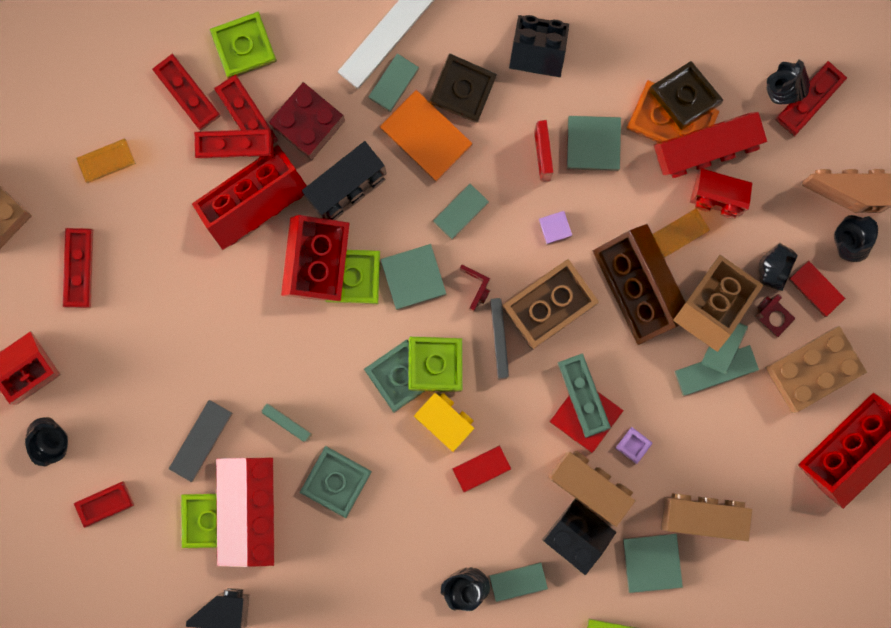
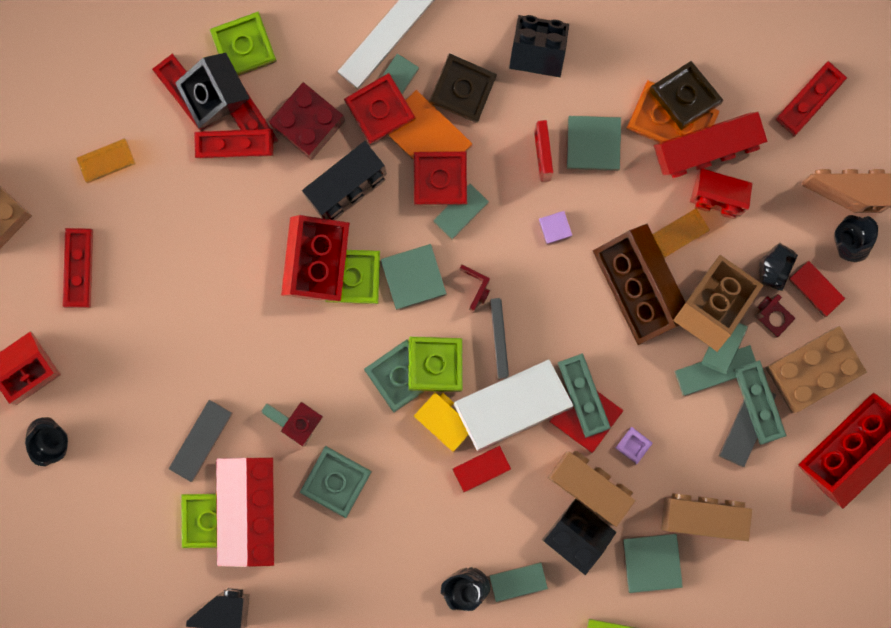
red tile [74,481,134,528] -> none
red slope [192,145,307,250] -> none
medium nougat brick [502,259,599,350] -> none
black hair [766,59,810,104] -> none
none -> black slope [175,53,250,128]
none -> dark red bracket [281,402,323,447]
none -> red tile [344,73,416,145]
none -> red tile [414,151,467,206]
none -> white tile [454,360,573,452]
none -> dark grey tile [719,392,776,467]
none -> sand green tile [734,360,787,445]

